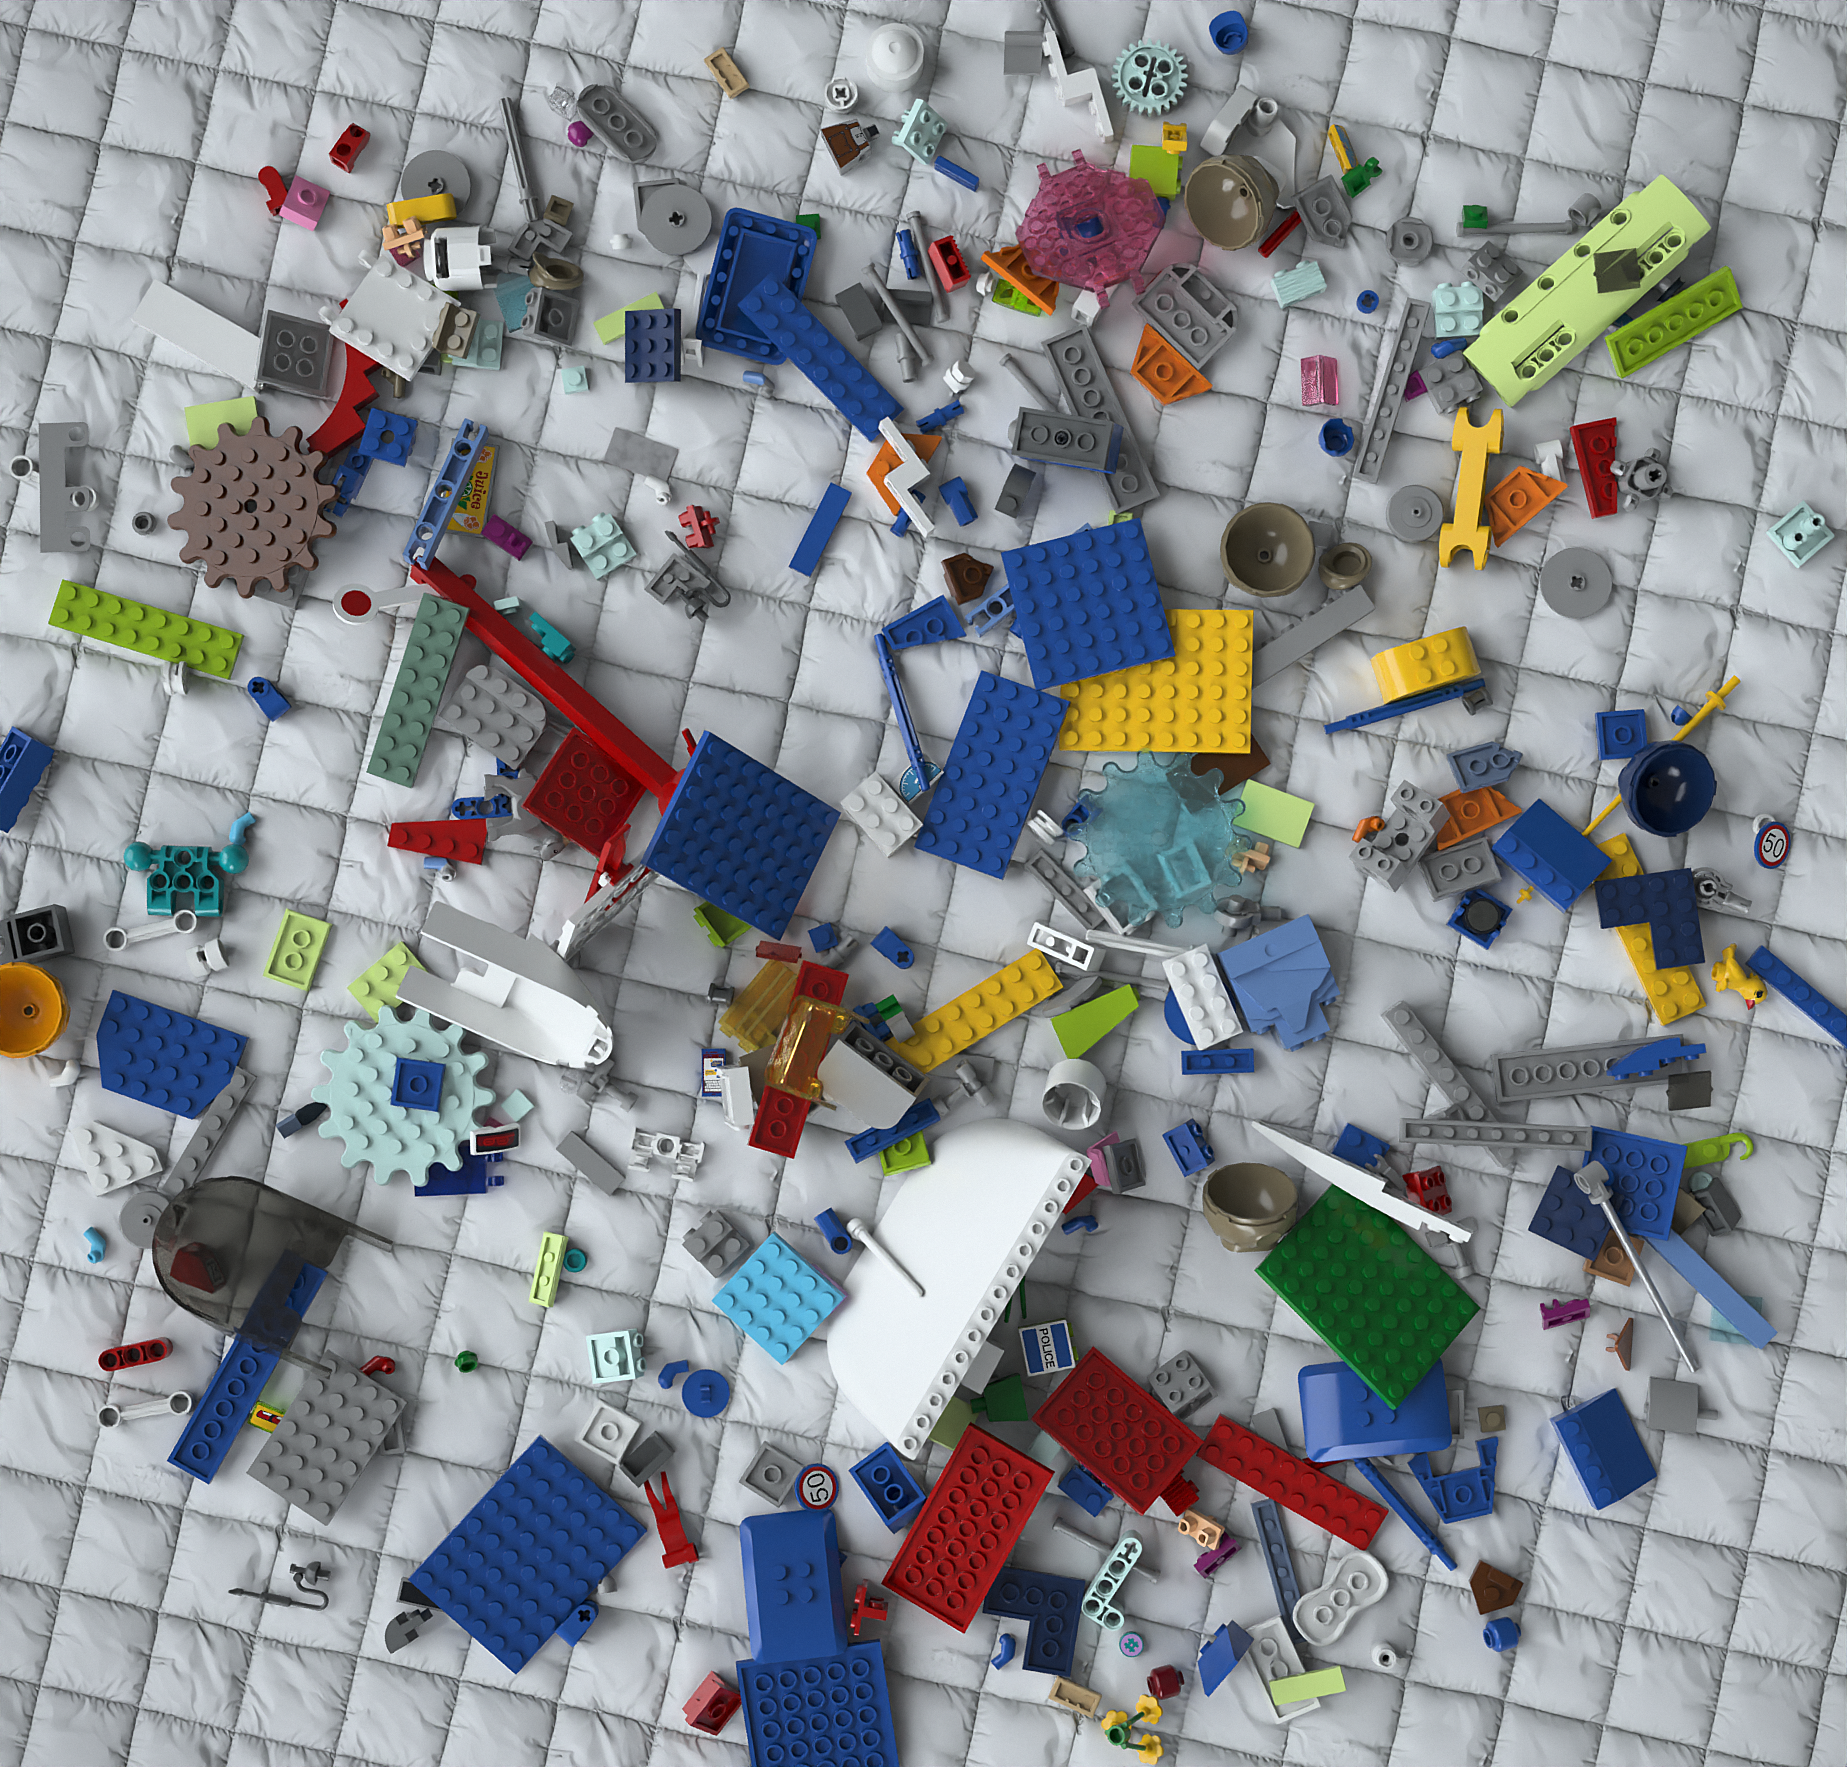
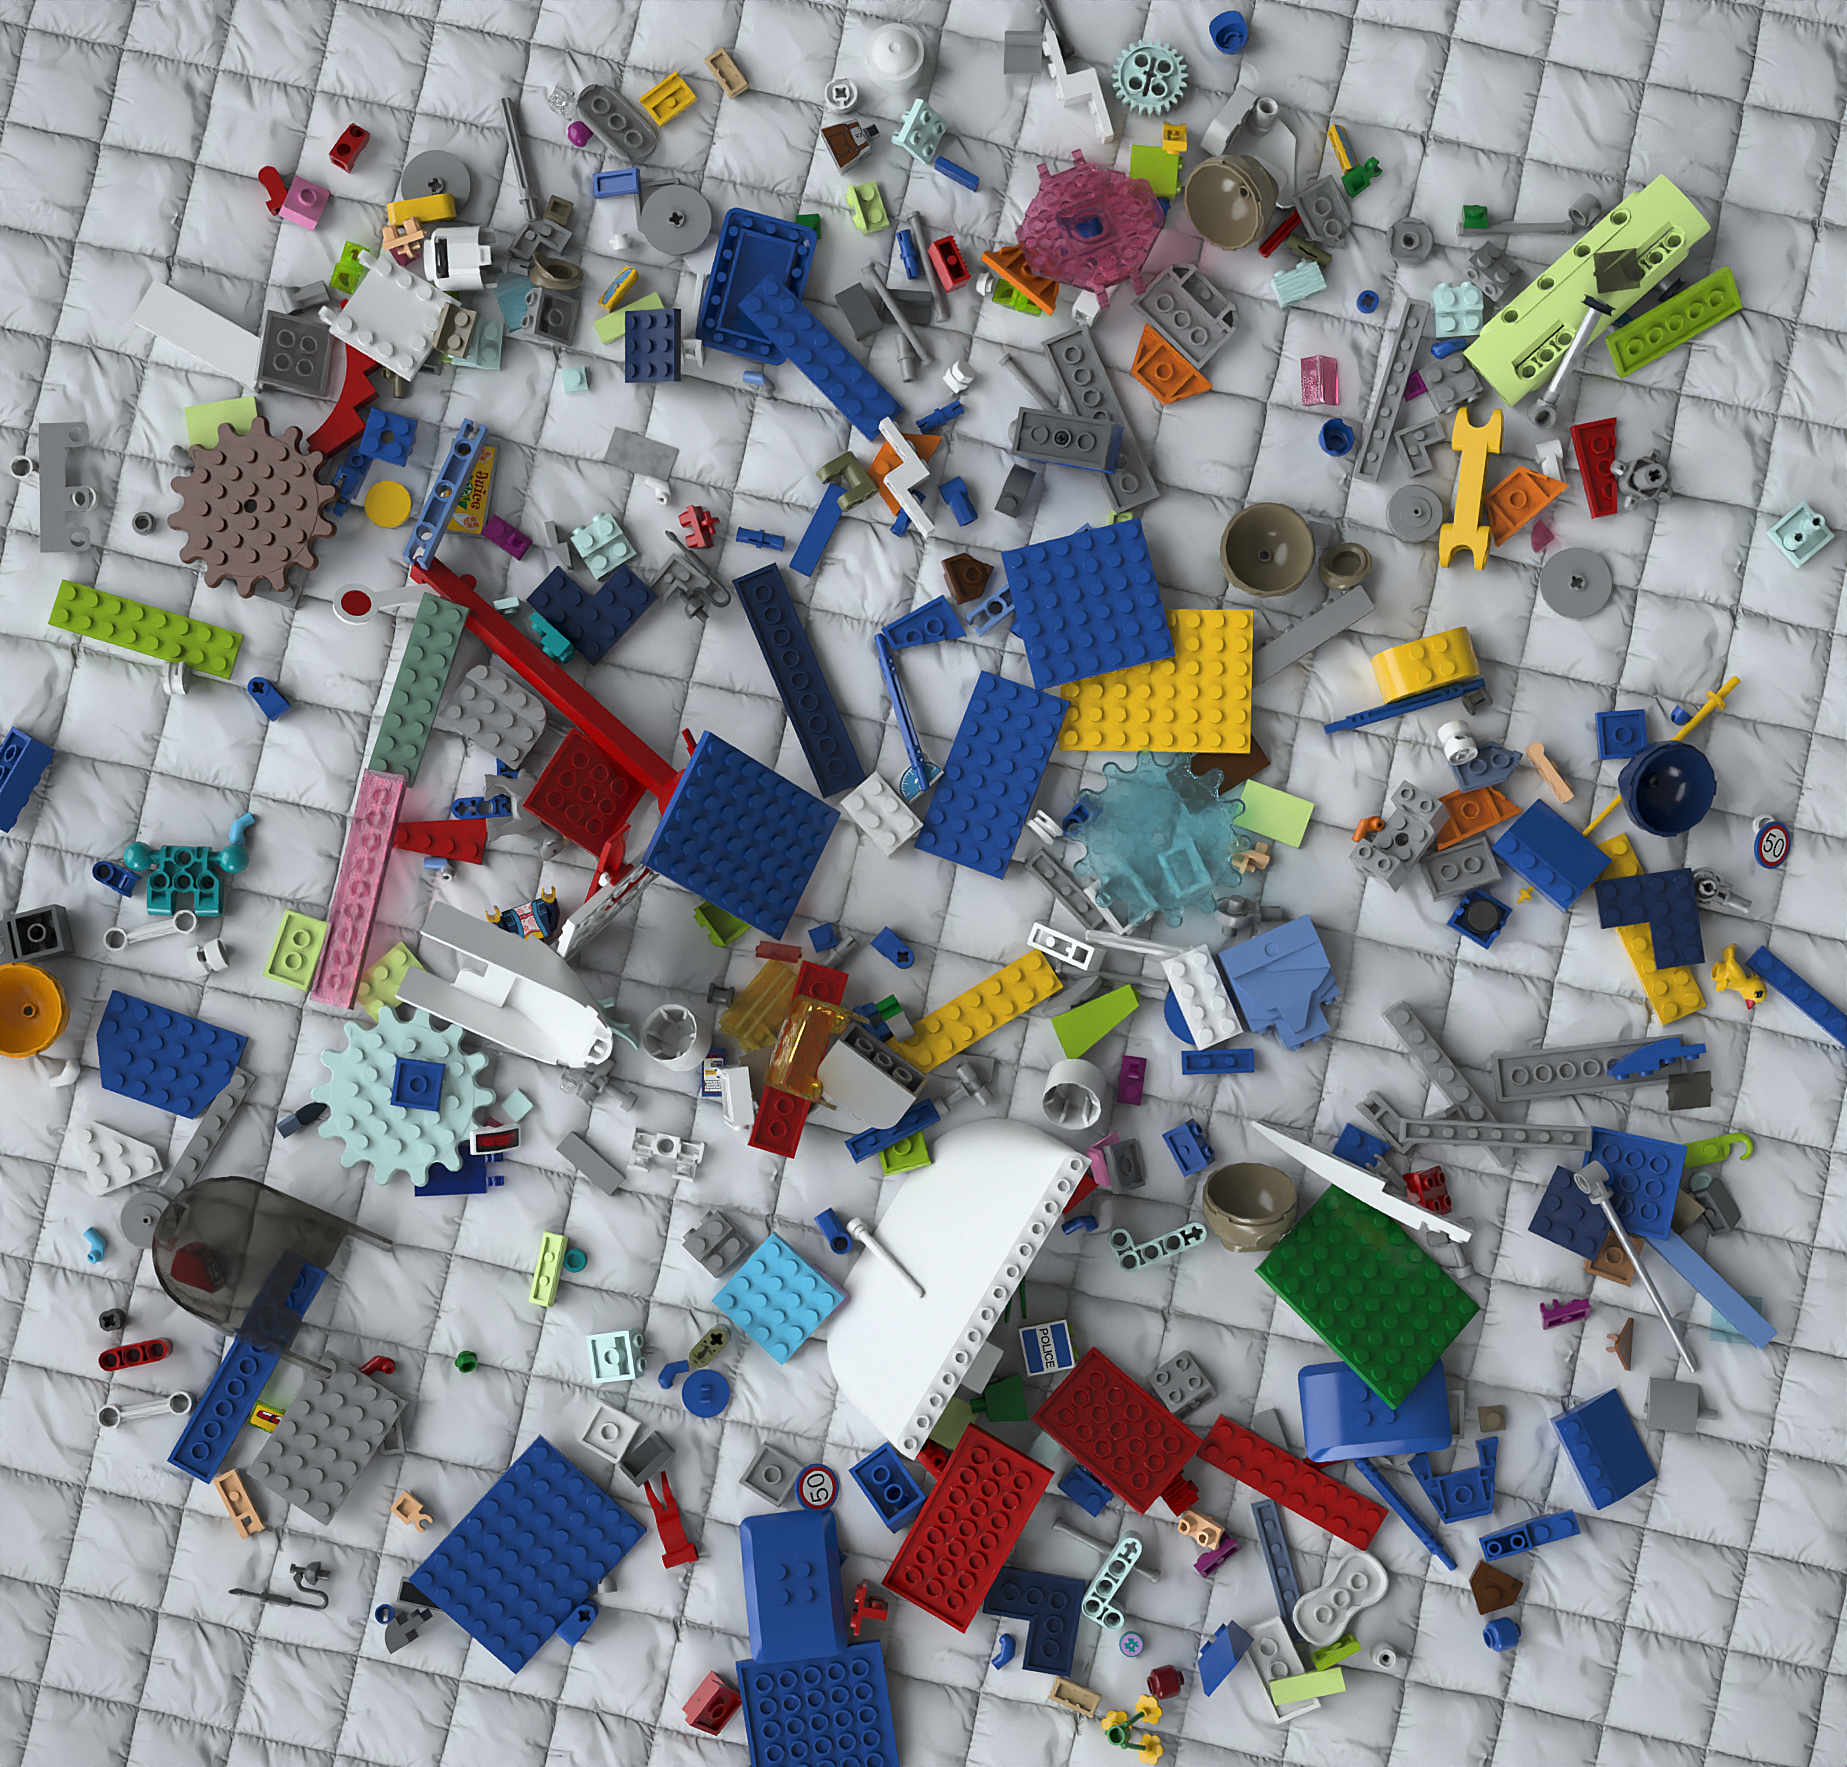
none -> blue piece [92,861,142,898]
none -> dark grey bush [99,1308,126,1332]
none -> light nougat plate [213,1468,266,1539]
none -> light grey piece [280,280,331,316]
none -> clear pink plate [309,768,409,1010]
none -> clear neon green slope [329,241,370,294]
none -> yellow tile [364,480,412,528]
none -> blue hinge [375,1604,395,1625]
none -> light nougat plate [389,1489,434,1533]
none -> torso [485,886,561,943]
none -> dark blue plate [526,564,659,666]
none -> tile [593,168,641,199]
none -> light aqua piece [596,997,639,1050]
none -> yellow slope [598,266,639,313]
none -> yellow plate [639,71,697,128]
none -> white piece [641,1004,711,1071]
none -> olive connector [689,1324,731,1368]
none -> dark blue plate [732,562,867,799]
none -> blue pin [736,527,785,551]
none -> olive connector [816,451,880,512]
none -> yellowish green bracket [845,180,890,235]
none -> red hips [916,1439,950,1481]
none -> light aqua beam [1108,1221,1207,1273]
none -> magenta plate [1116,1055,1147,1106]
none -> olive pin [1285,232,1333,269]
none -> lime tile [1309,1632,1362,1672]
none -> light grey plate [1355,1090,1415,1155]
none -> light grey plate [1392,416,1446,478]
none -> white wheel [1438,720,1478,765]
none -> blue slope [1479,1508,1581,1562]
none -> light nougat plate [1526,742,1574,804]
none -> piece [1527,294,1616,430]
none -> clear pink tile [1531,520,1555,554]

